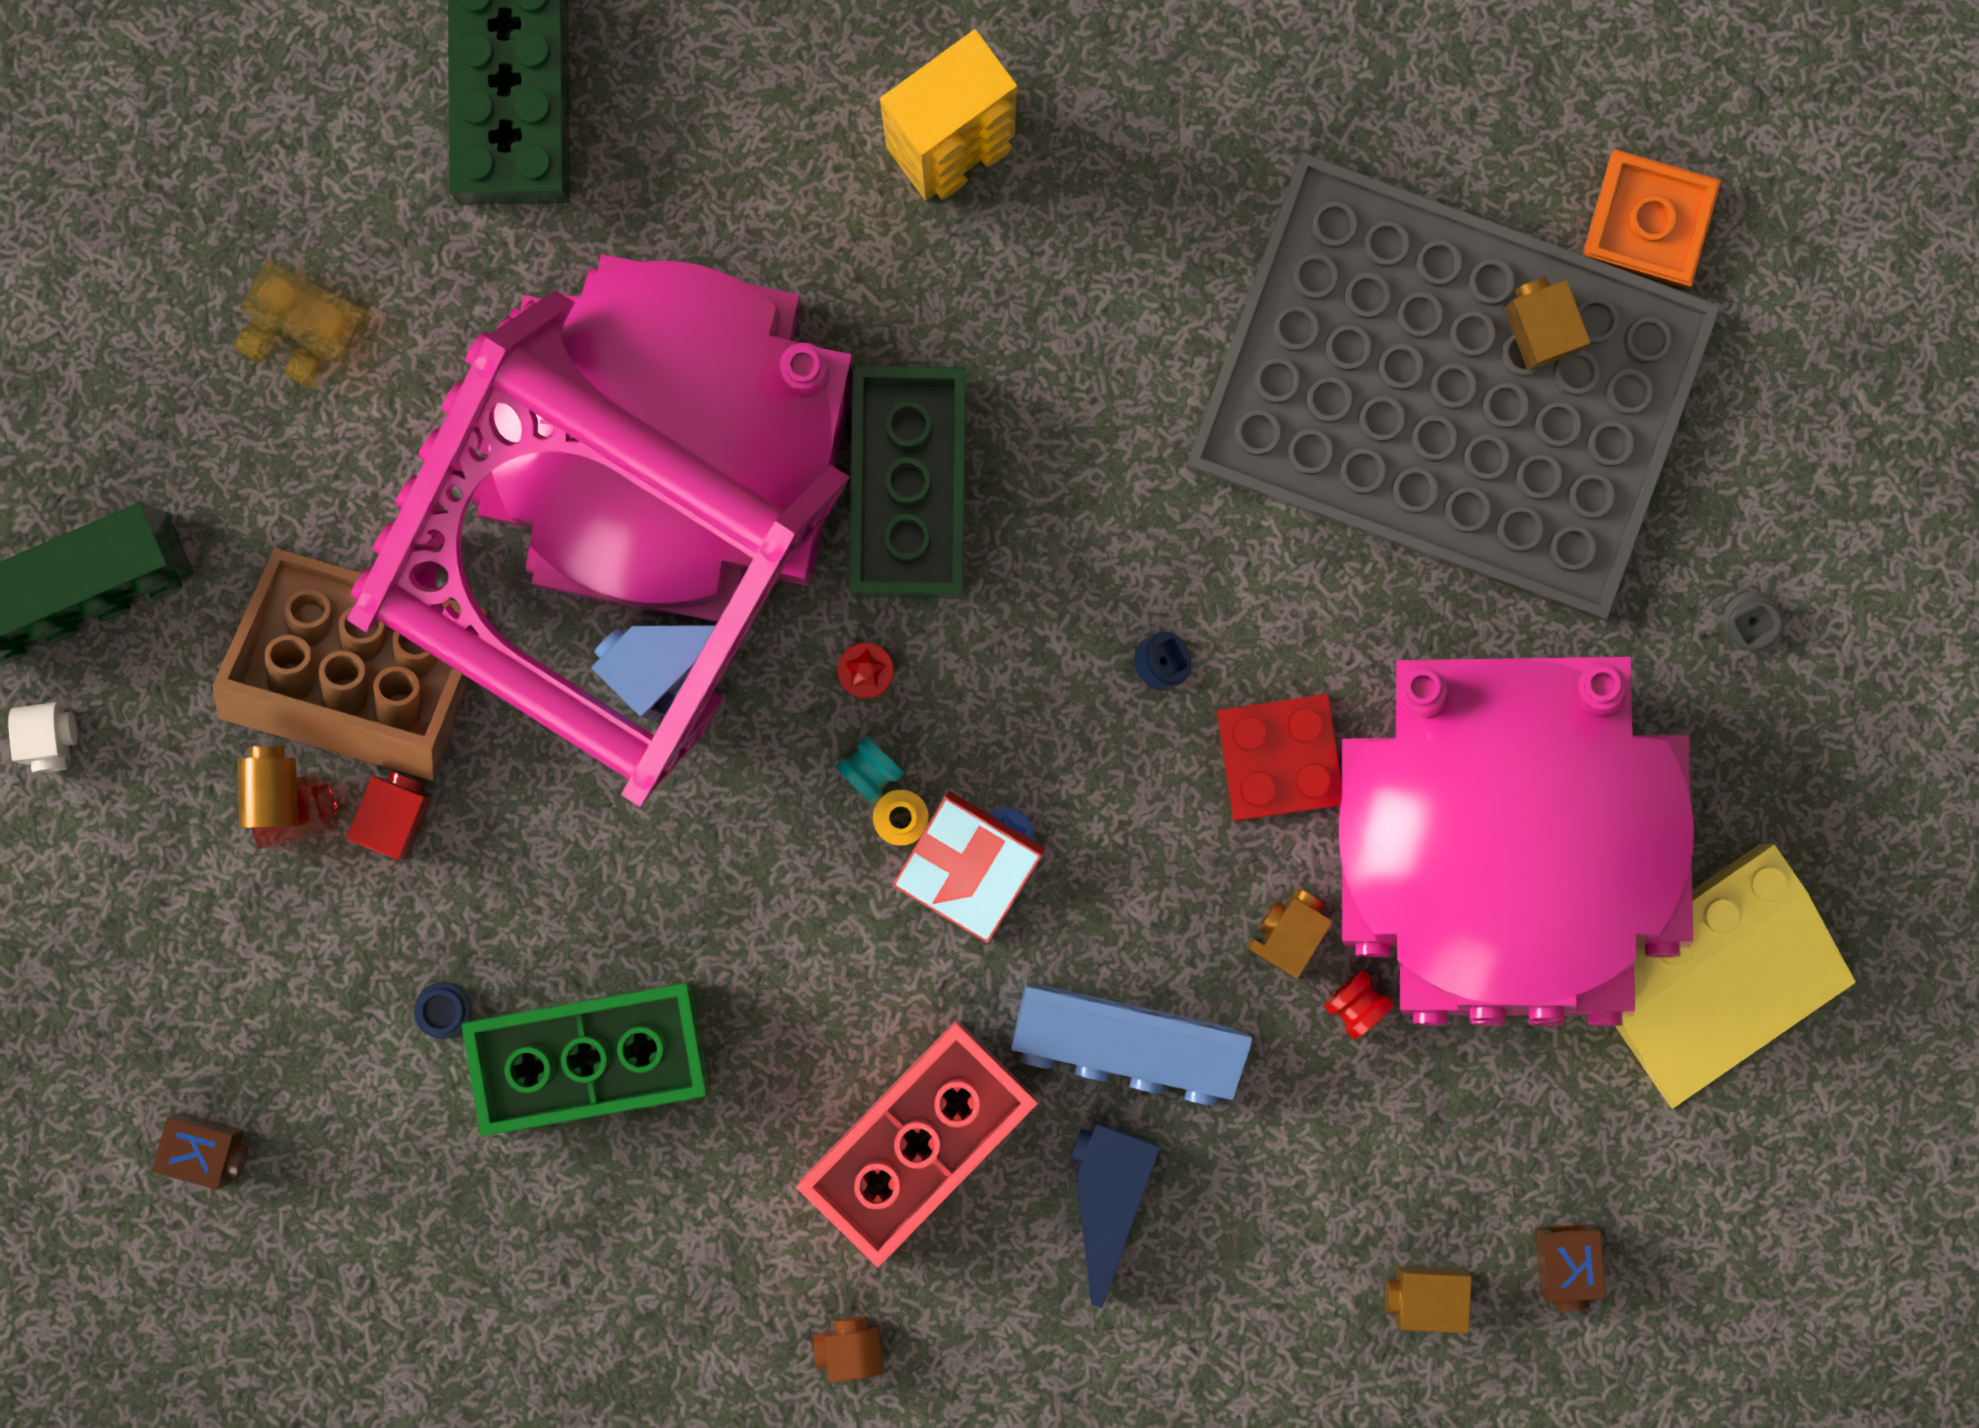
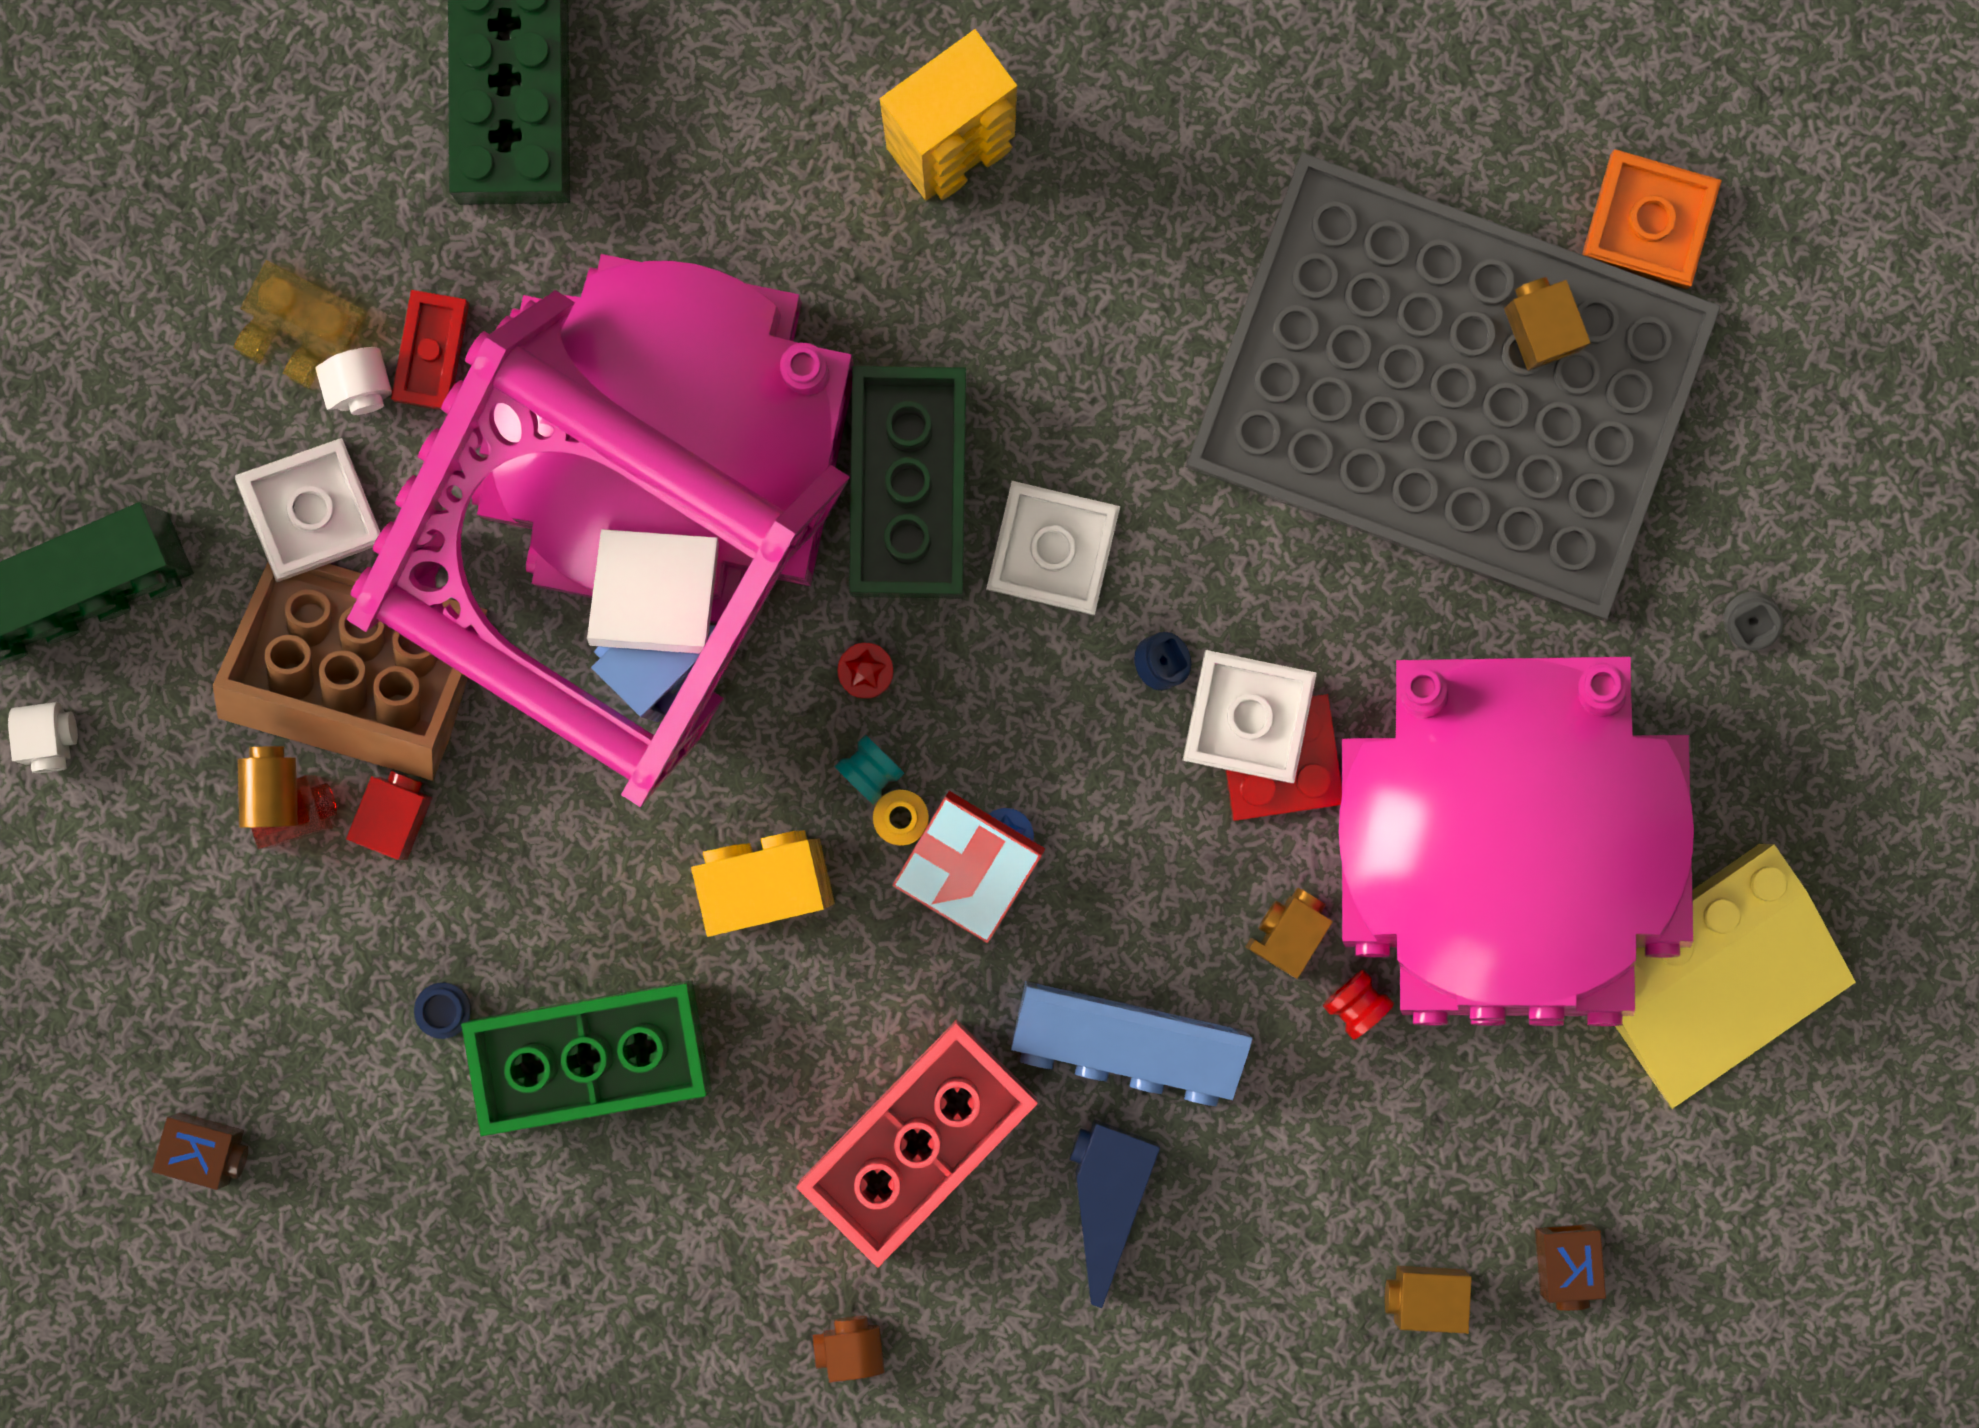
none -> white tile [235,438,380,582]
none -> white plate [315,347,392,415]
none -> red plate [391,290,469,410]
none -> white tile [587,529,719,654]
none -> yellow brick [691,830,835,937]
none -> white tile [986,481,1120,615]
none -> white tile [1182,650,1317,783]

